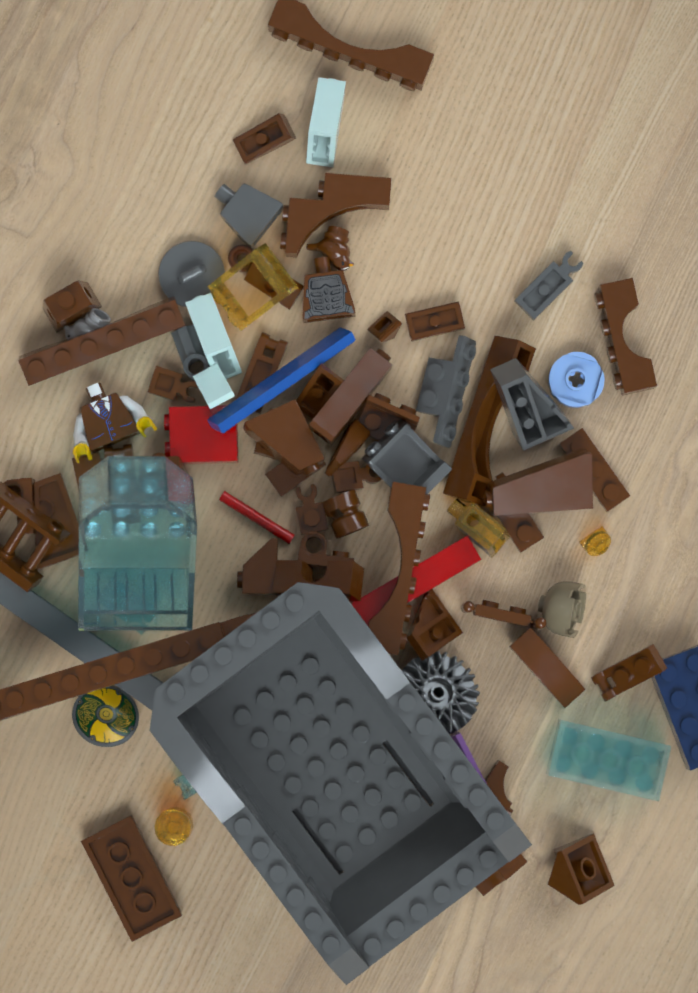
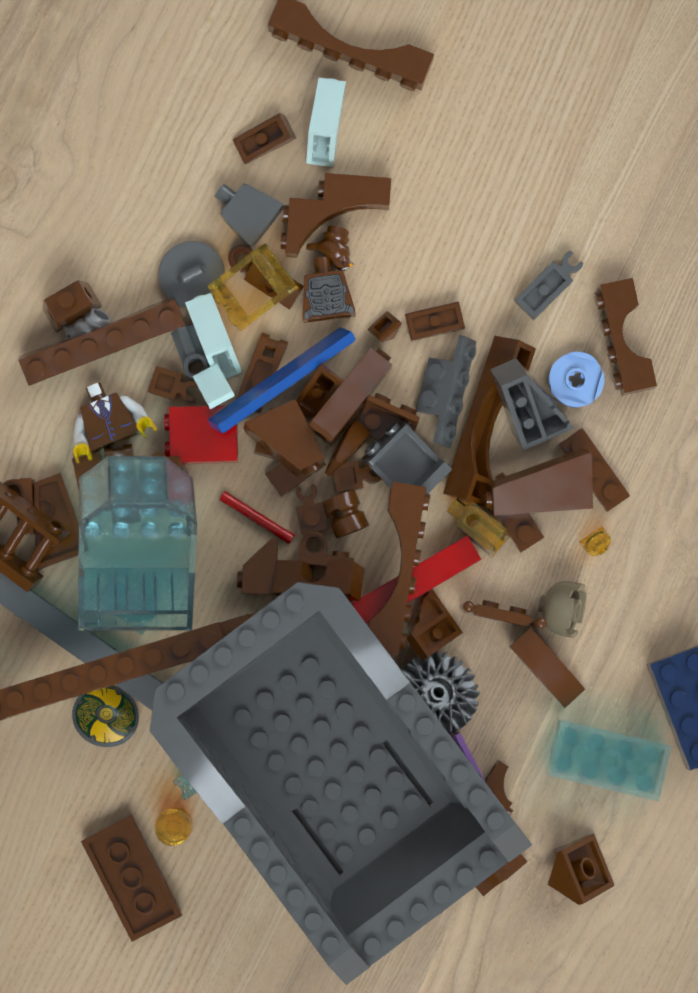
reddish brown plate [591,644,667,702] -> none

